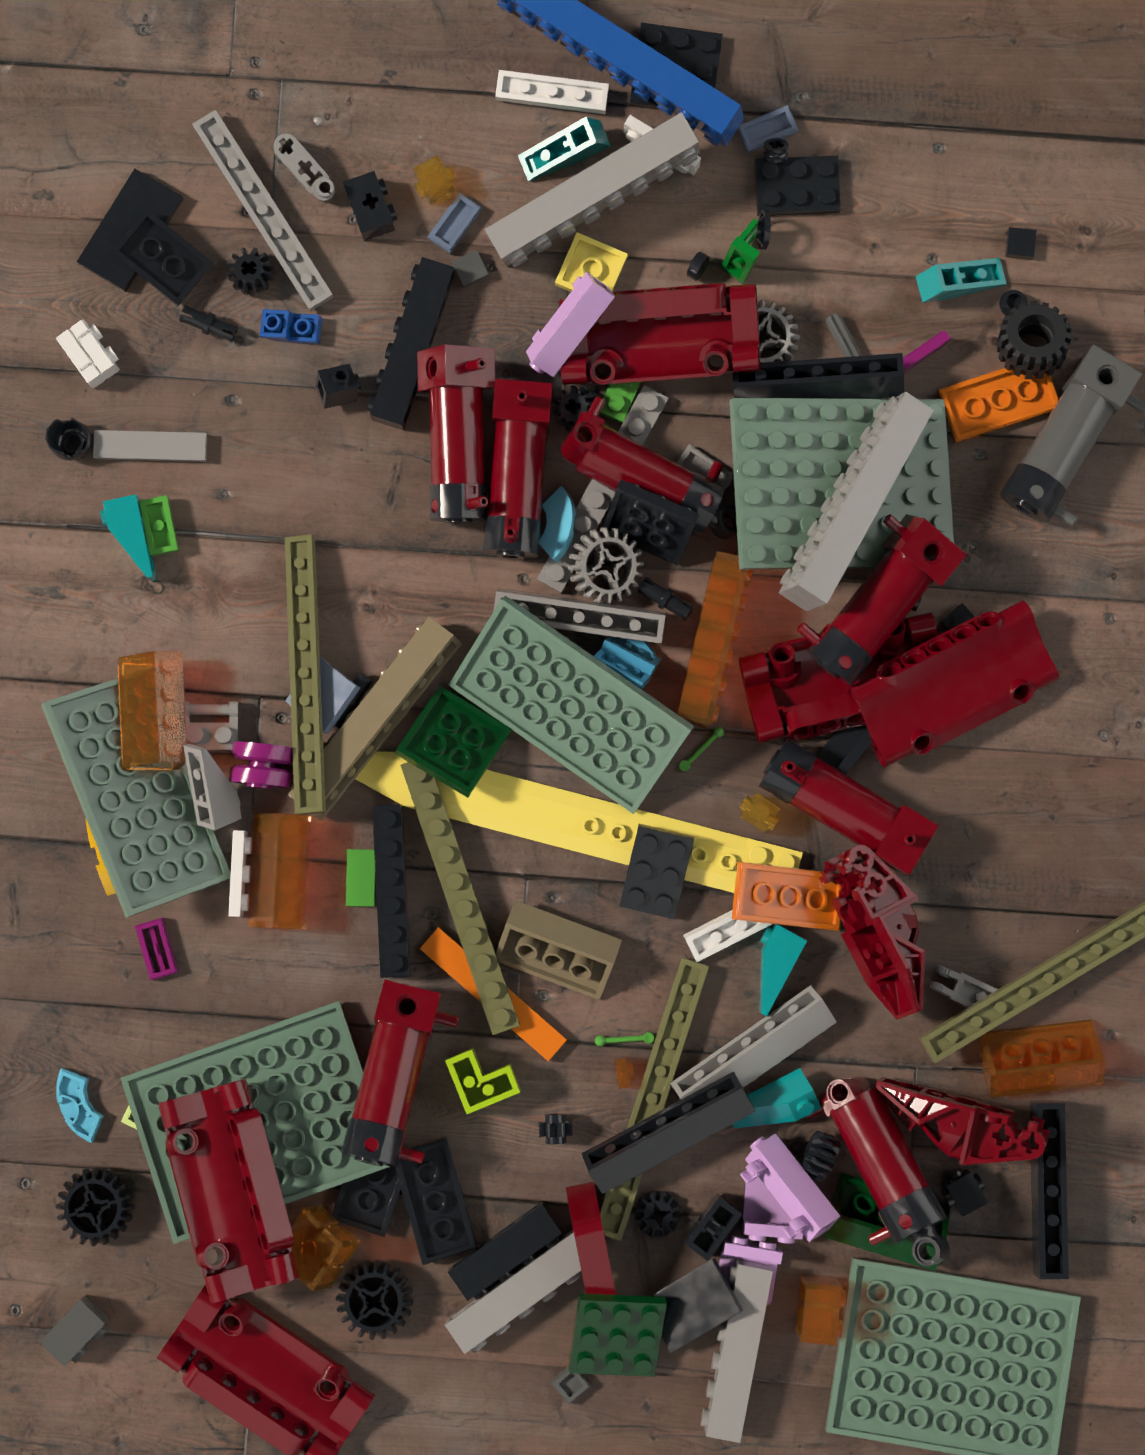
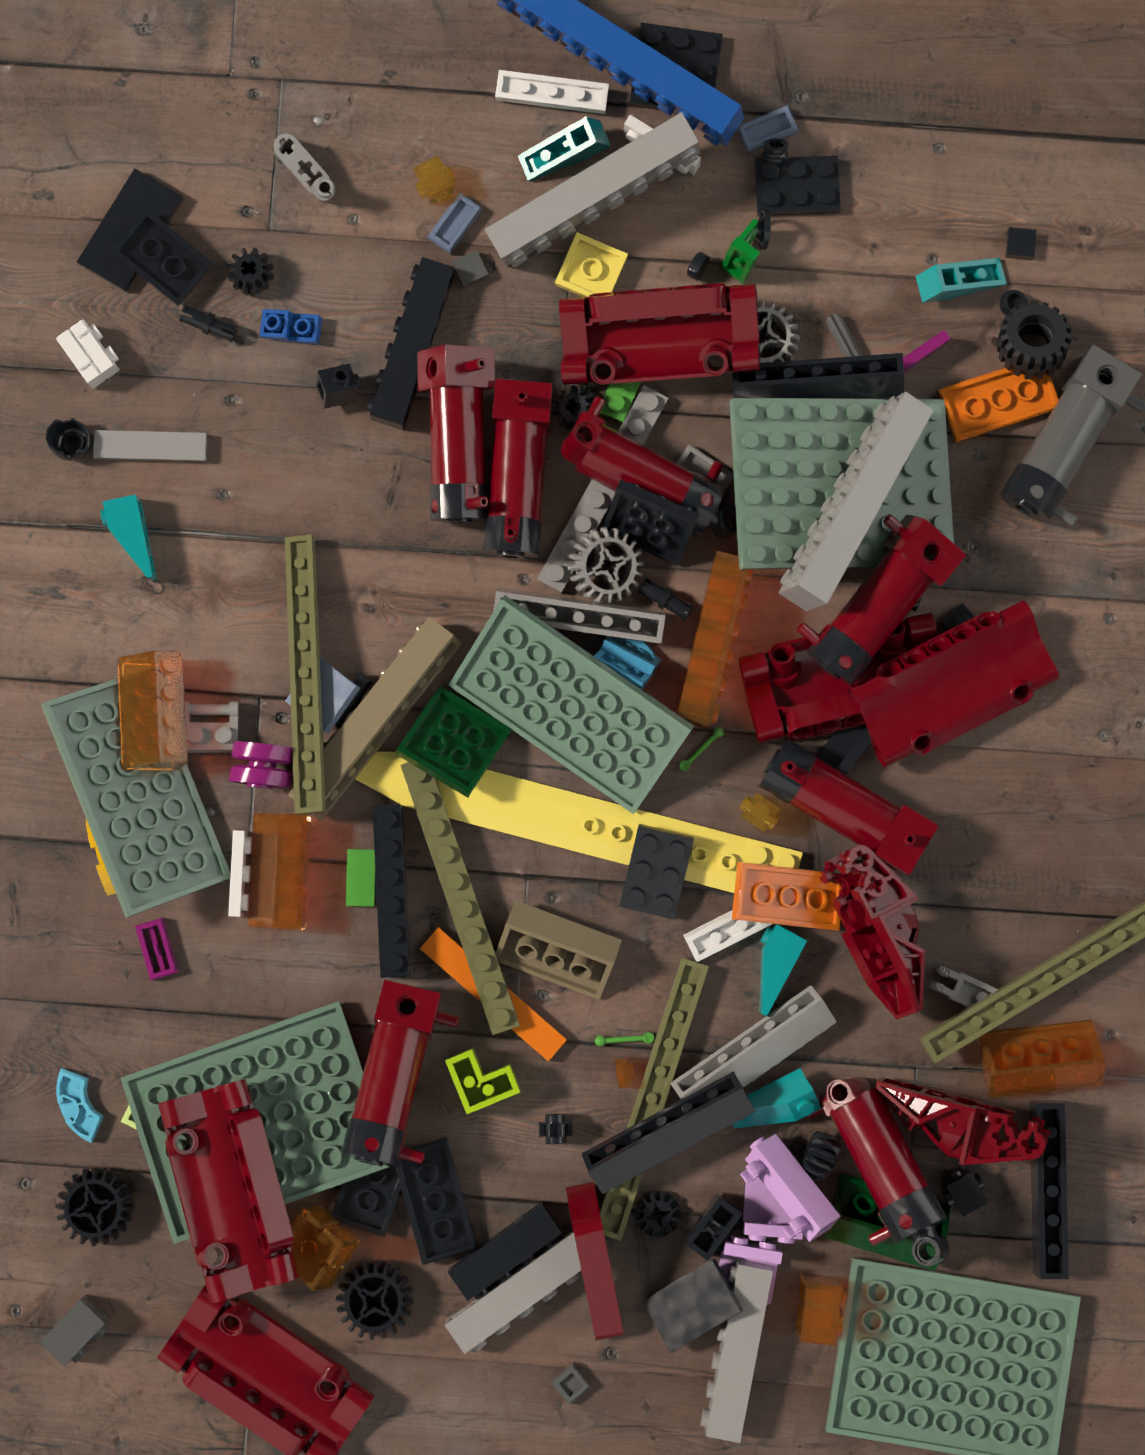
bright green plate [139,495,179,557] -> none
light grey slope [183,744,242,830] -> none
light grey plate [192,110,334,312] -> none
black brick [343,171,398,241] -> none
lavender brick [526,272,615,377] -> none
medium azure tile [539,486,576,563] -> none
dark green plate [568,1293,667,1377] -> none

